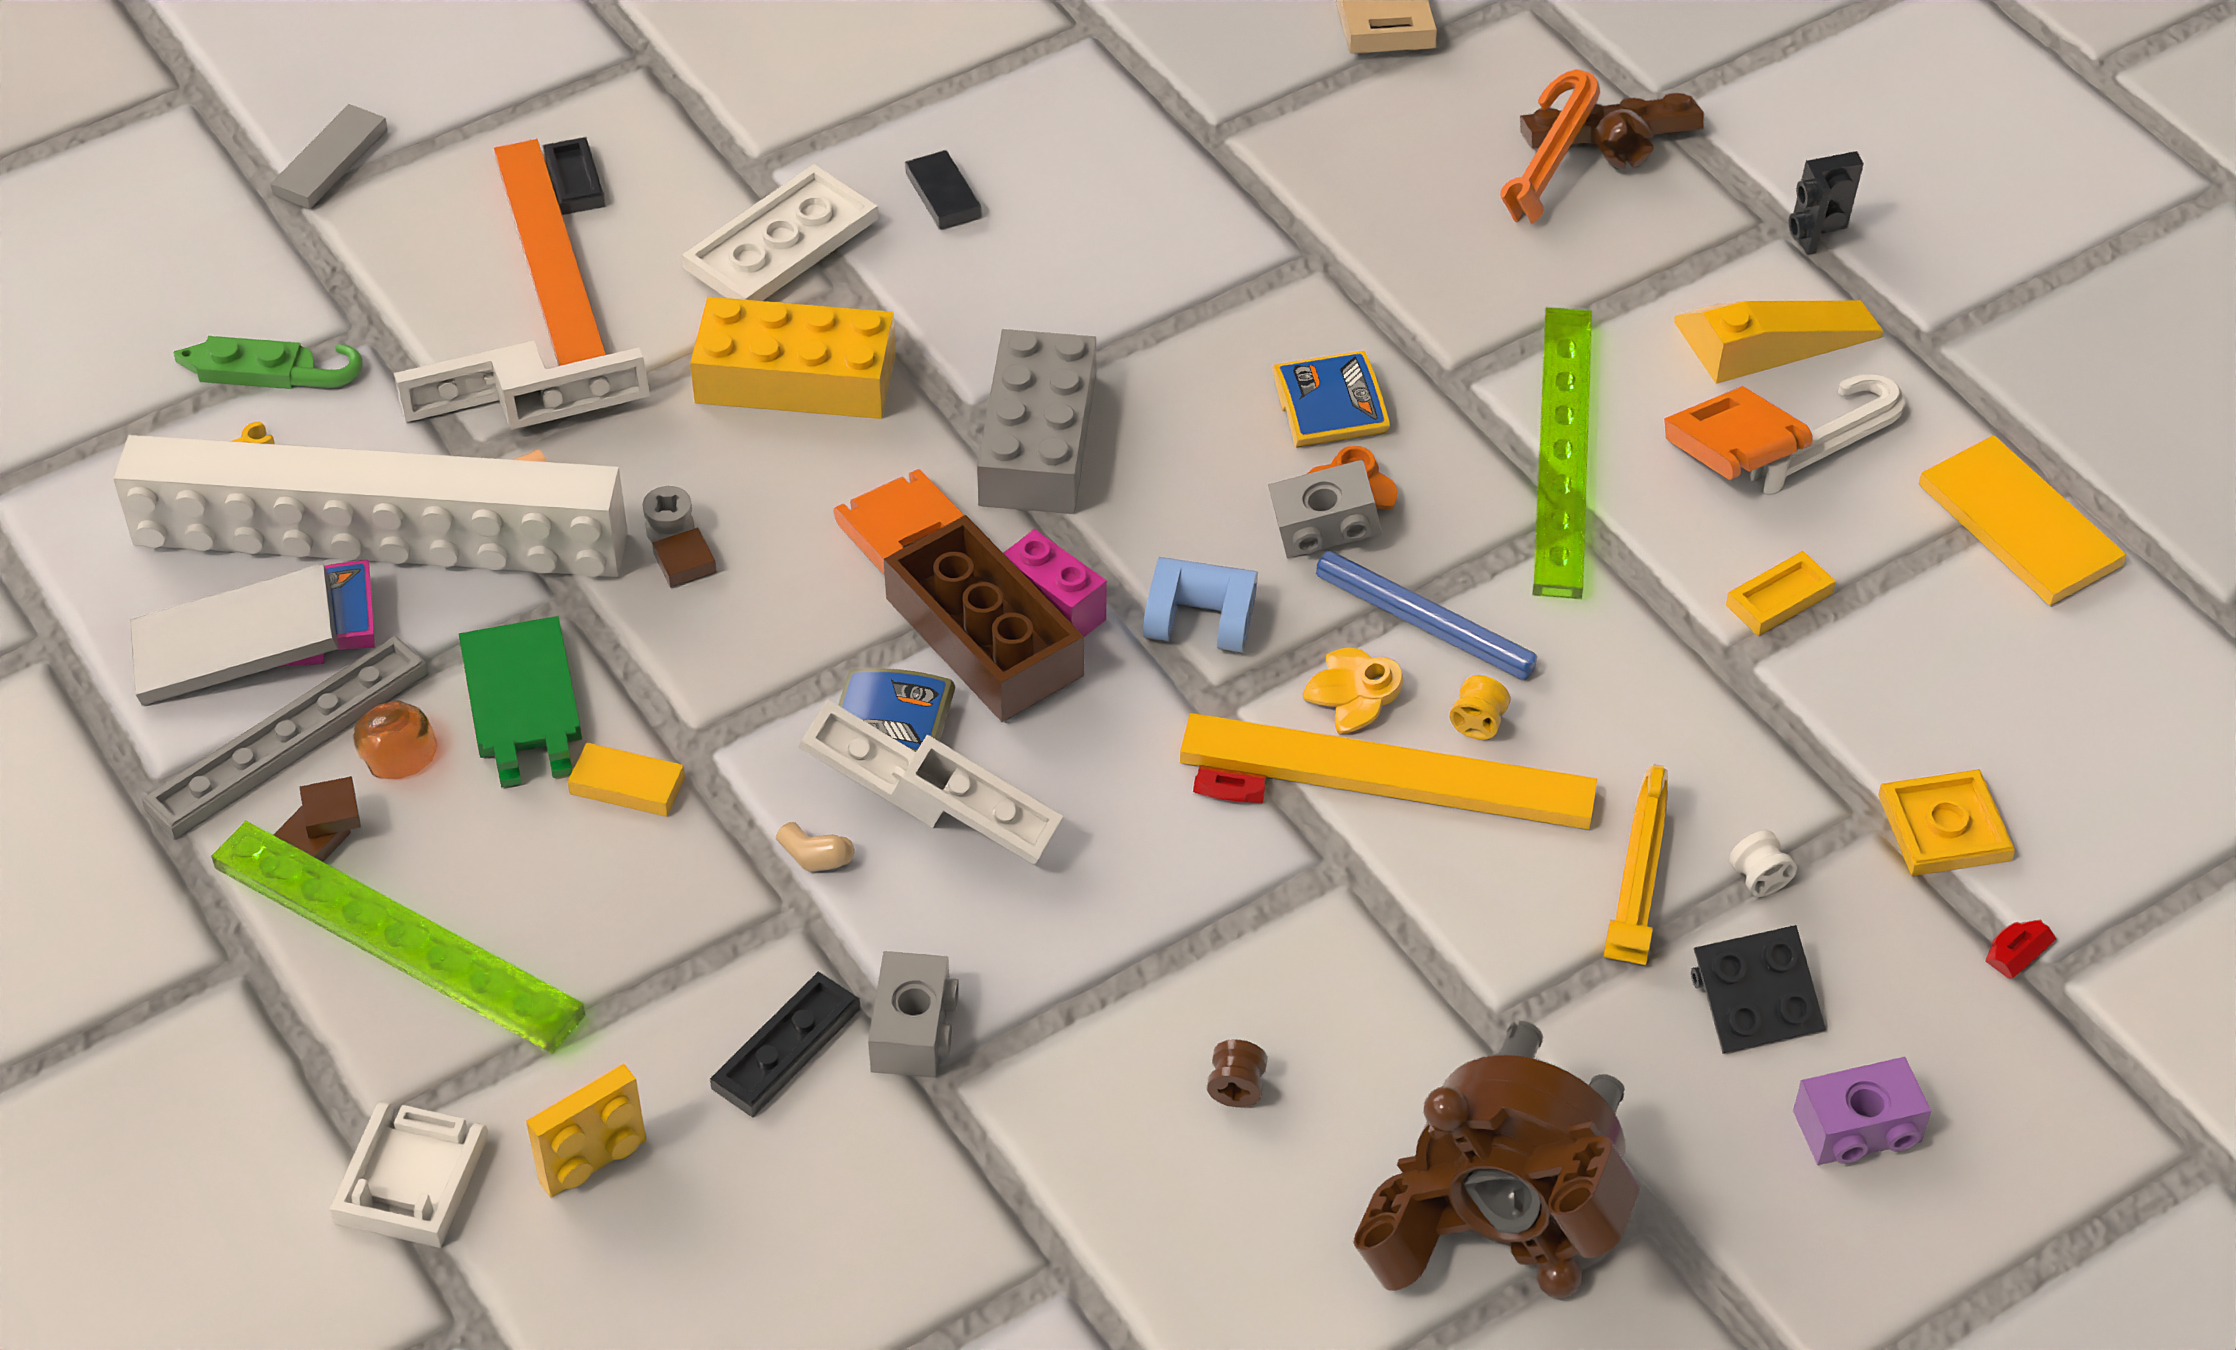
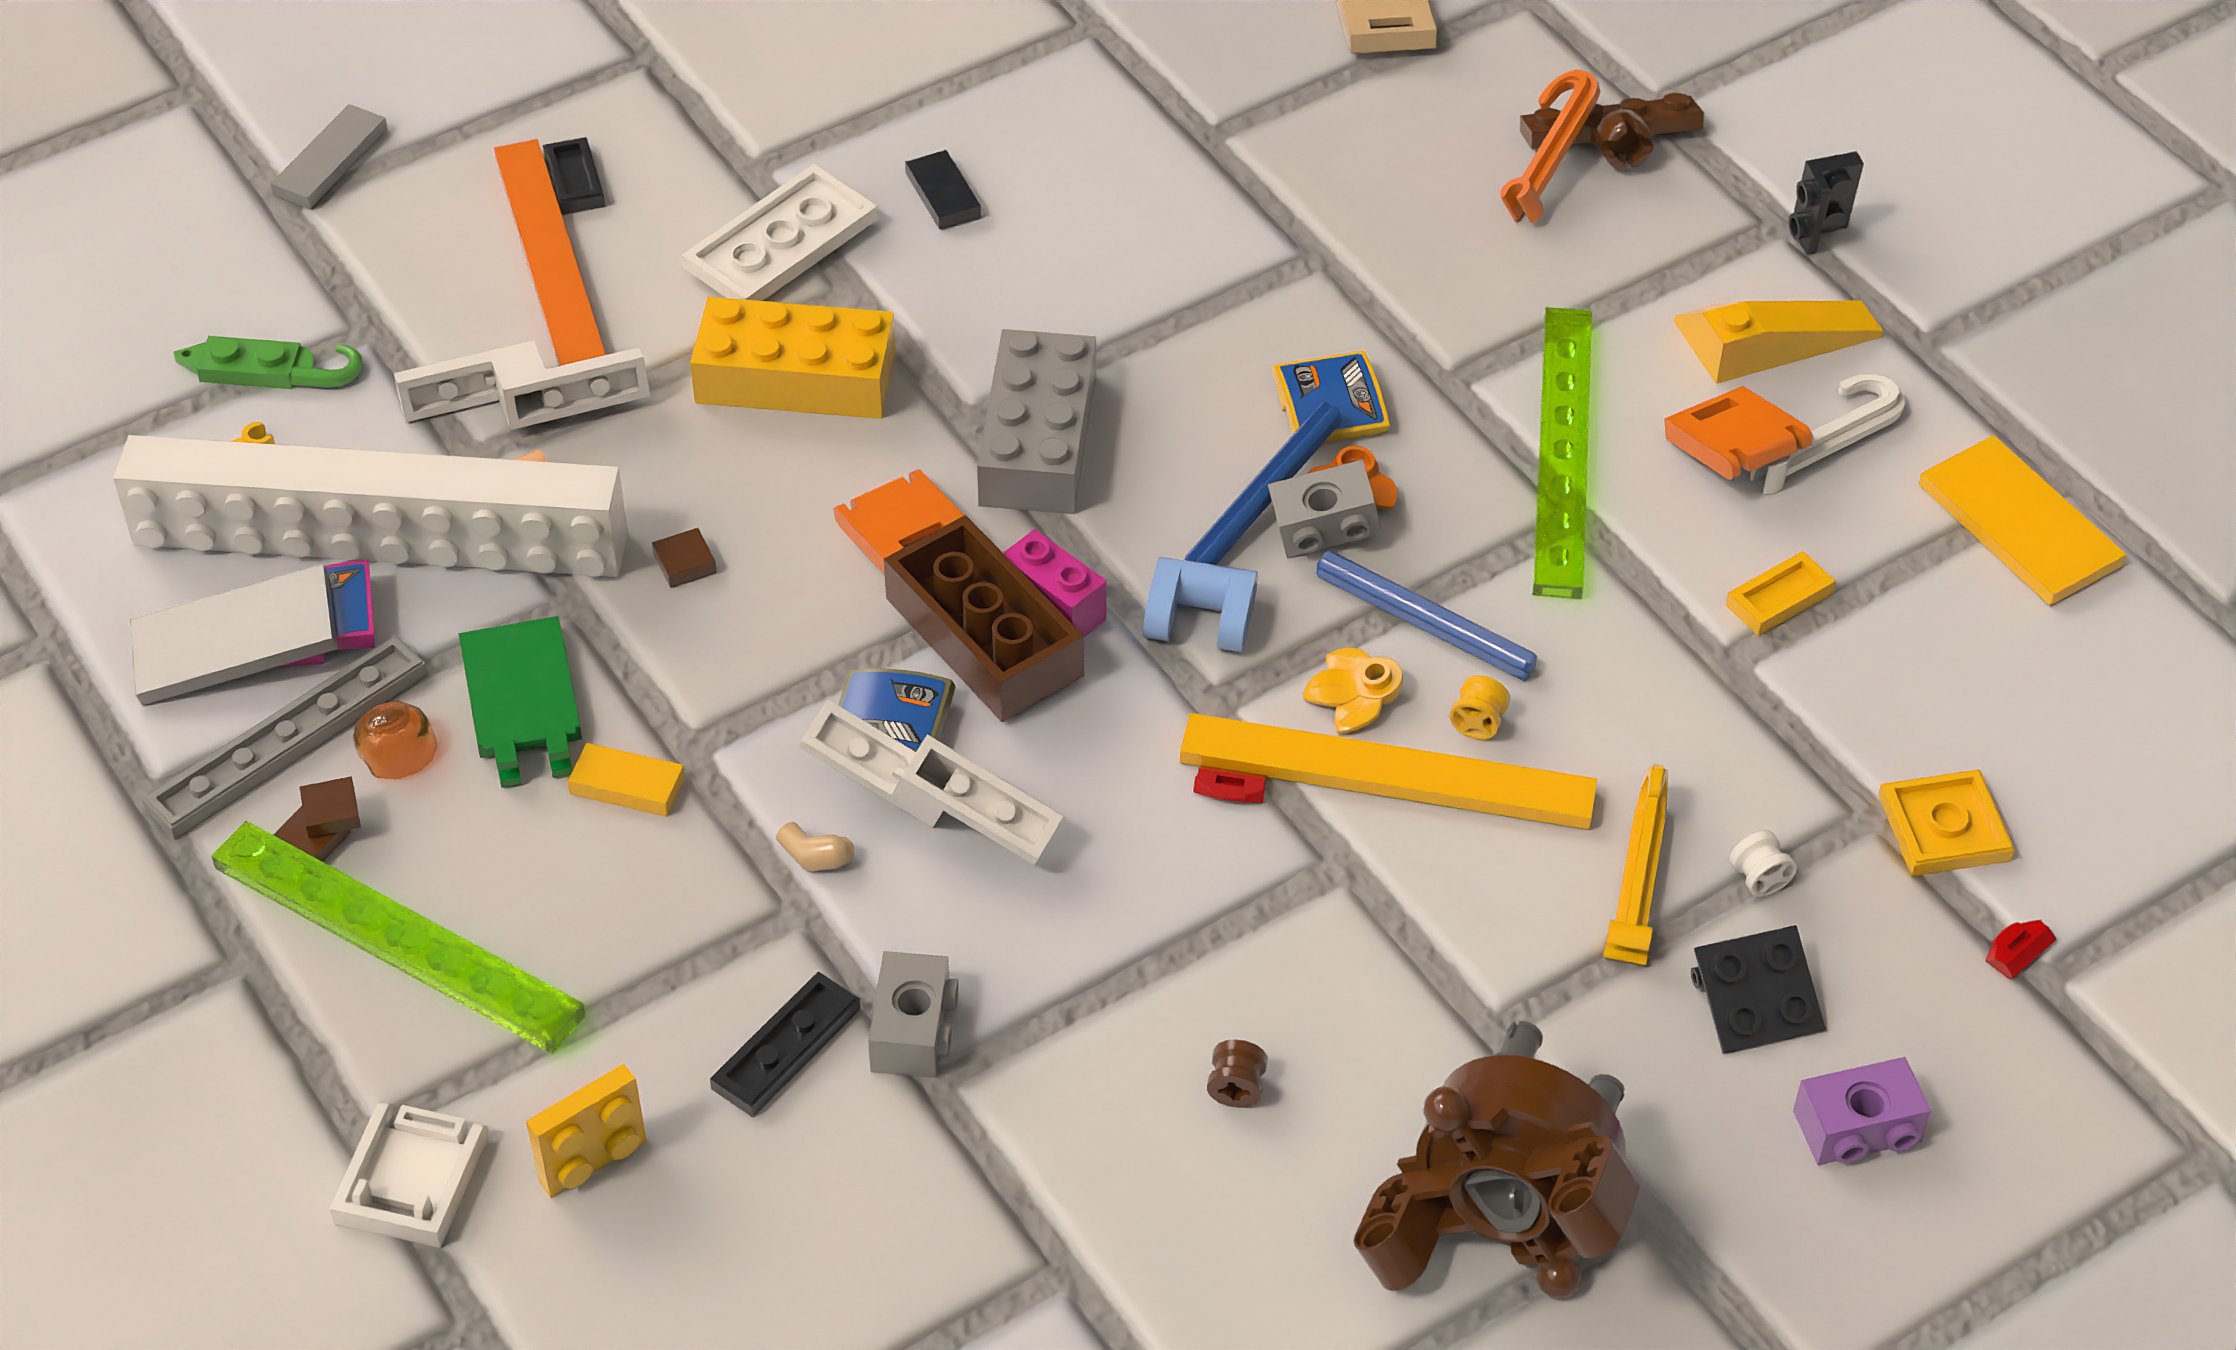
light grey wheel [642,486,695,542] -> none
none -> blue axle [1185,402,1342,565]

